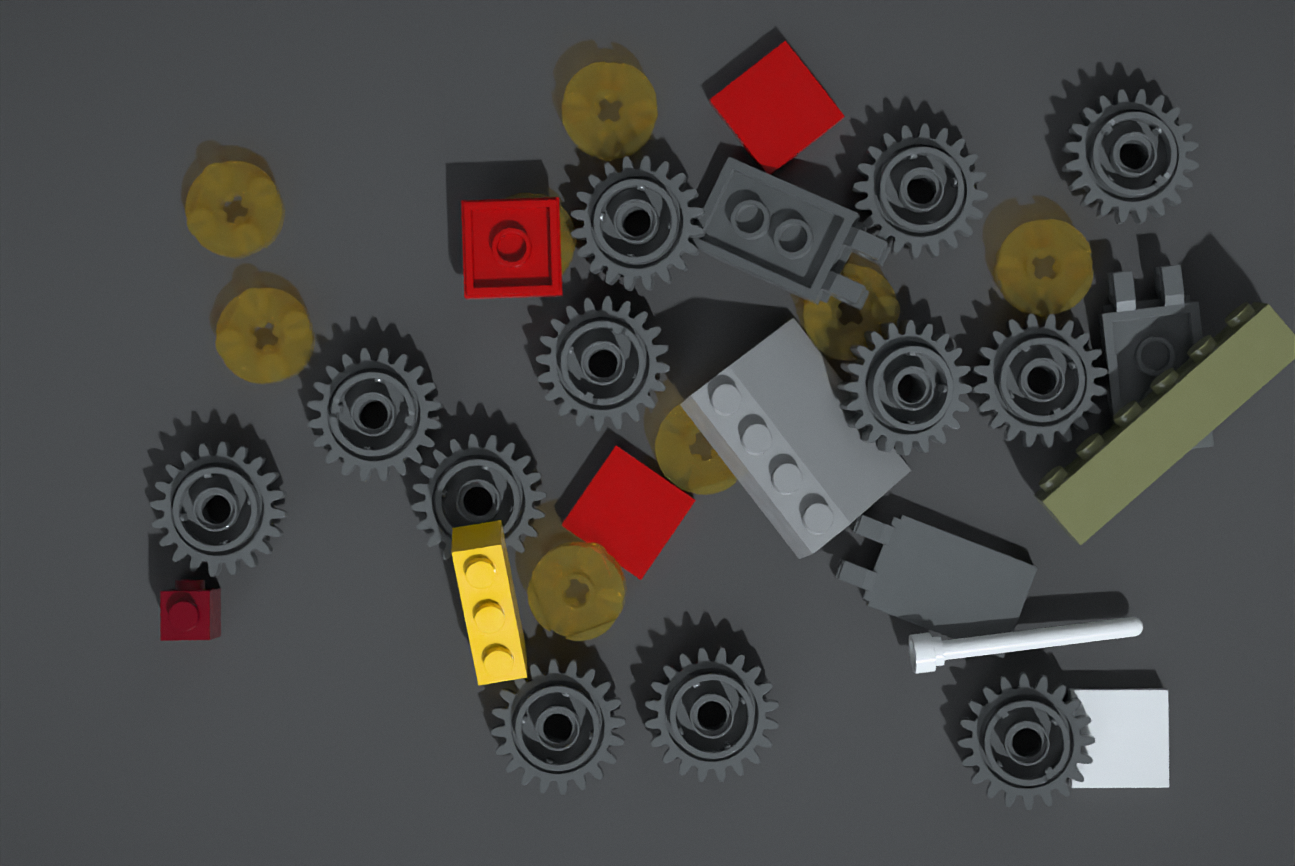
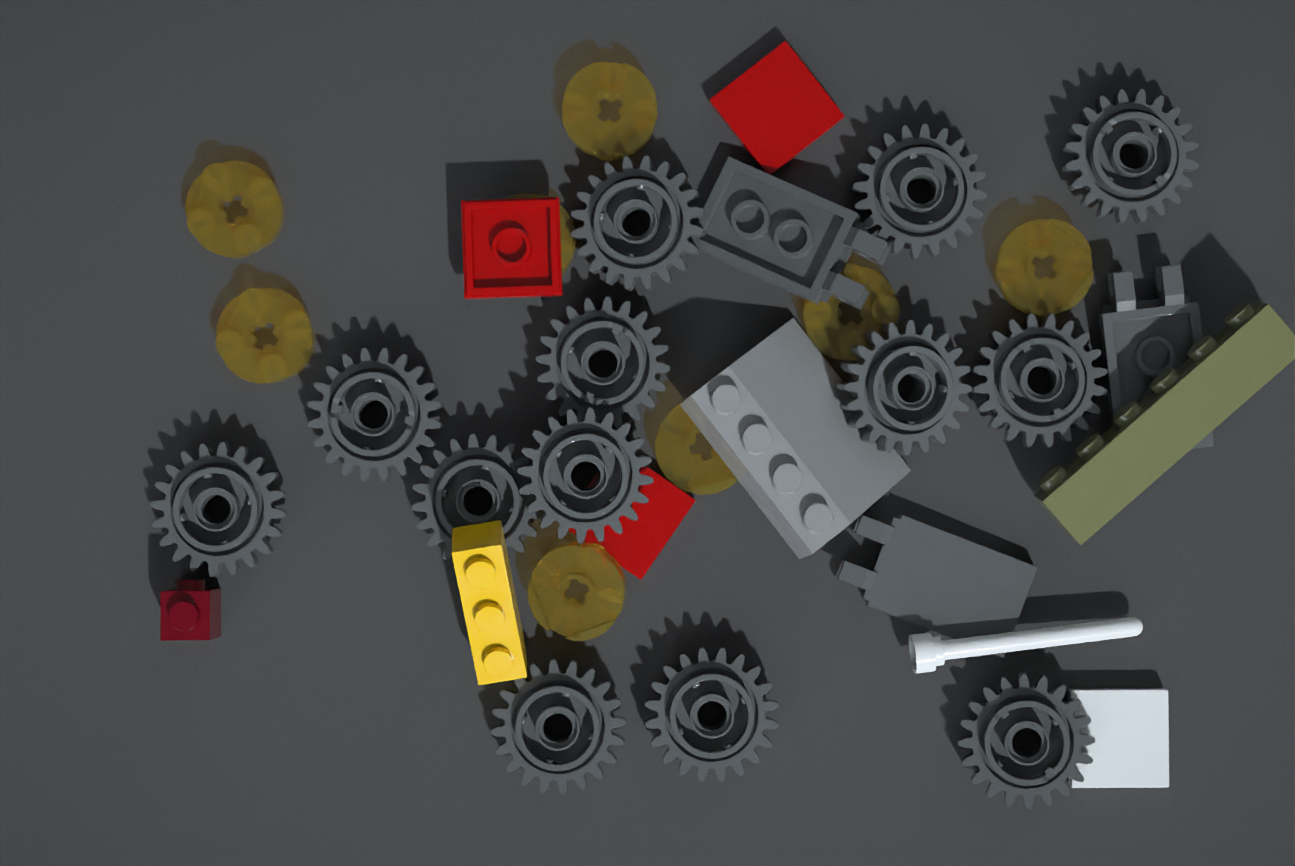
none -> dark grey gear [517,407,653,544]

